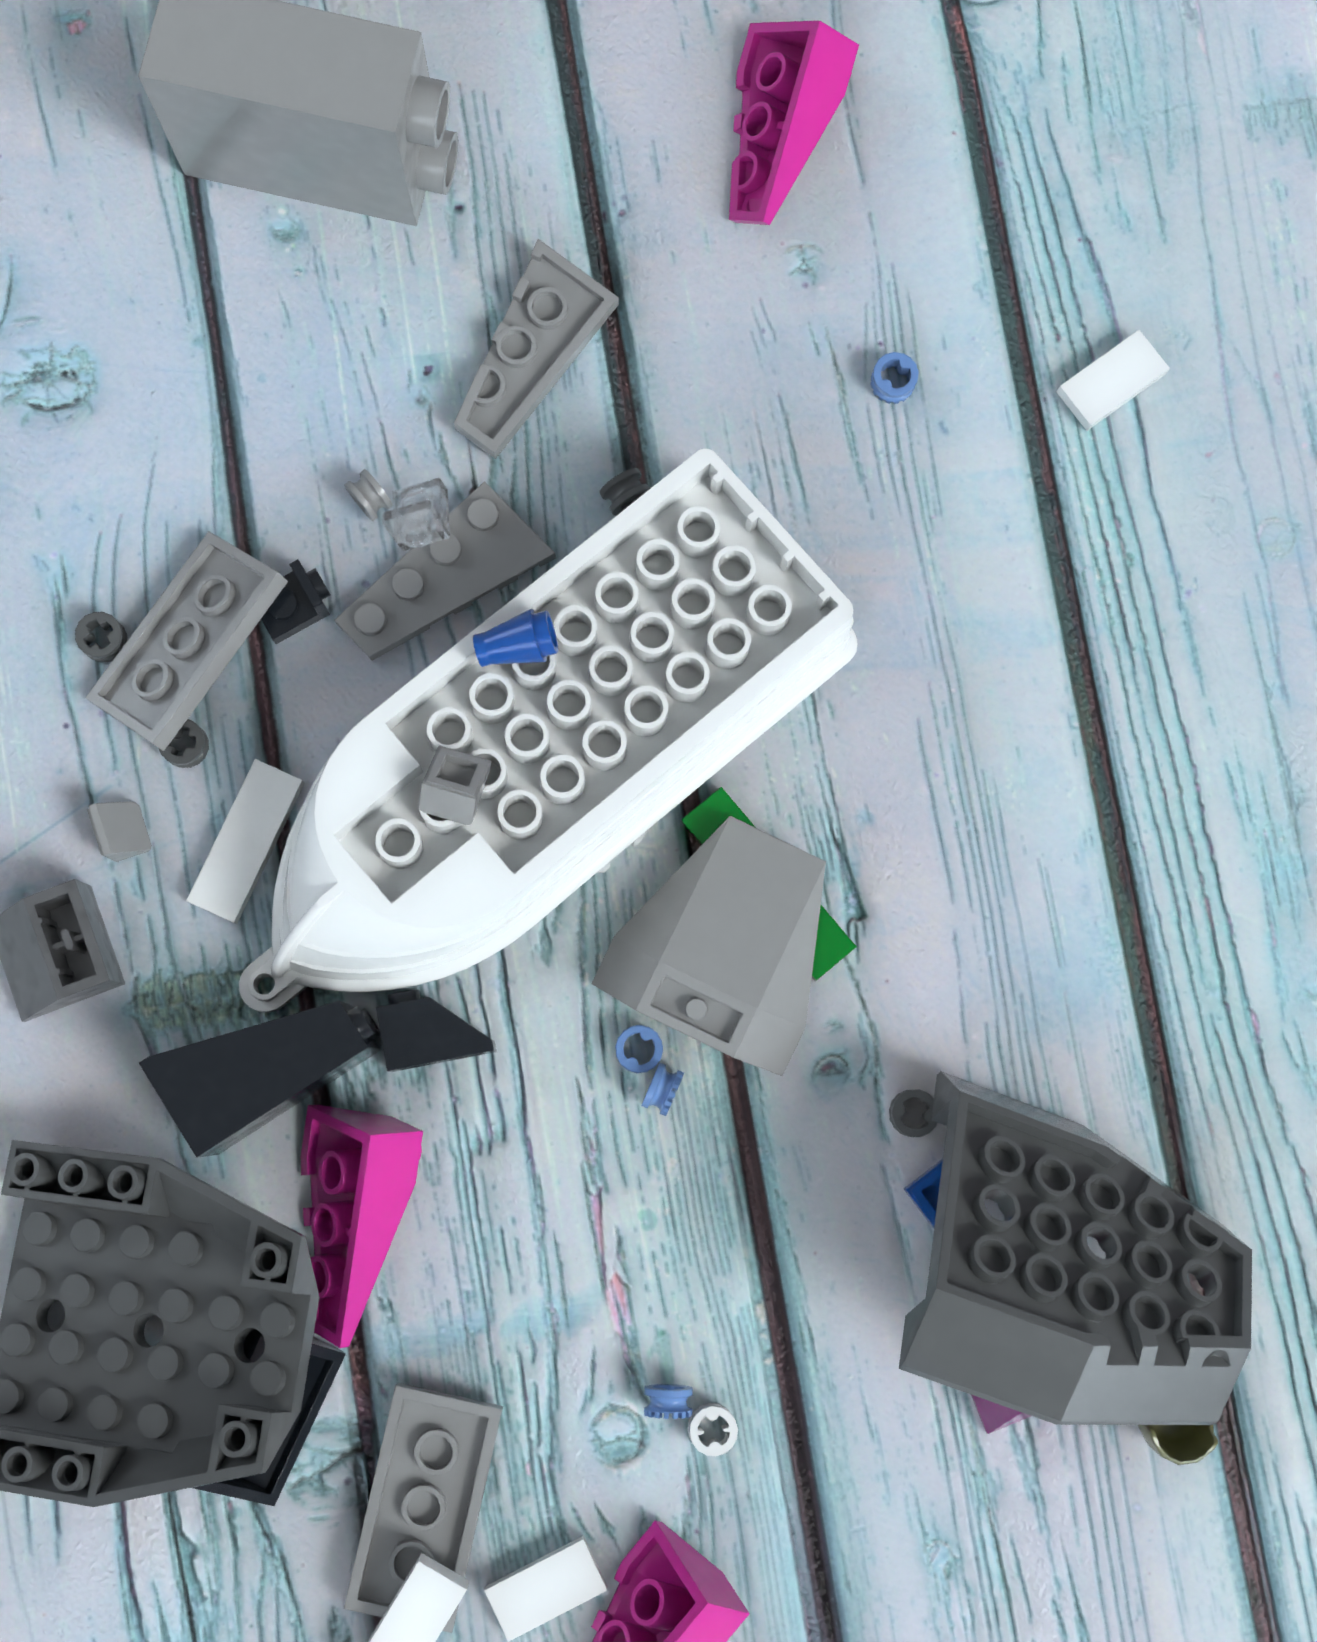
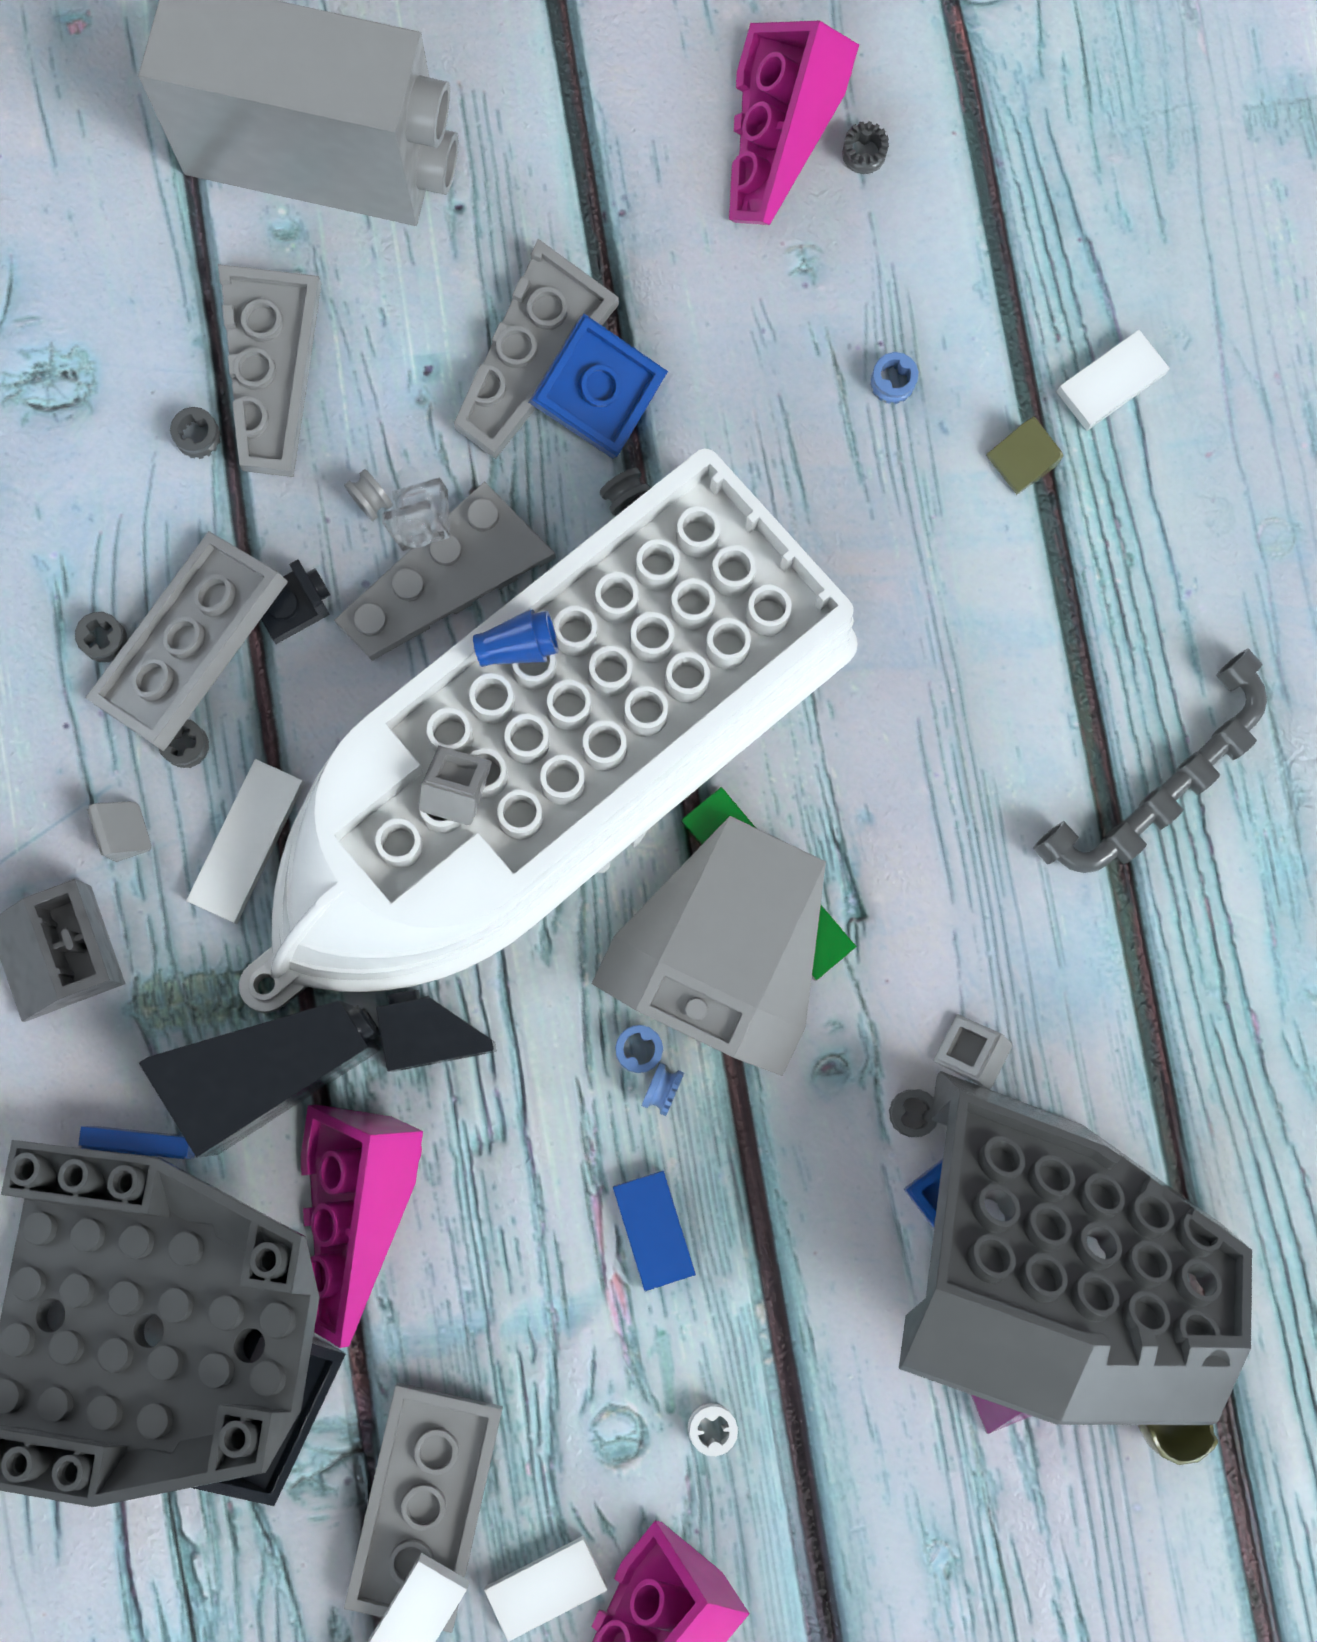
medium blue bush [644,1384,693,1419] -> none
none -> blue tile [78,1126,195,1159]
none -> dark grey bush [170,407,221,459]
none -> light grey wing [218,264,322,477]
none -> blue tile [528,314,668,459]
none -> blue tile [613,1170,696,1291]
none -> dark grey bush [842,121,889,174]
none -> light grey slope [933,1014,1012,1089]
none -> olive slope [986,417,1063,495]
none -> dark grey bar [1033,648,1267,873]

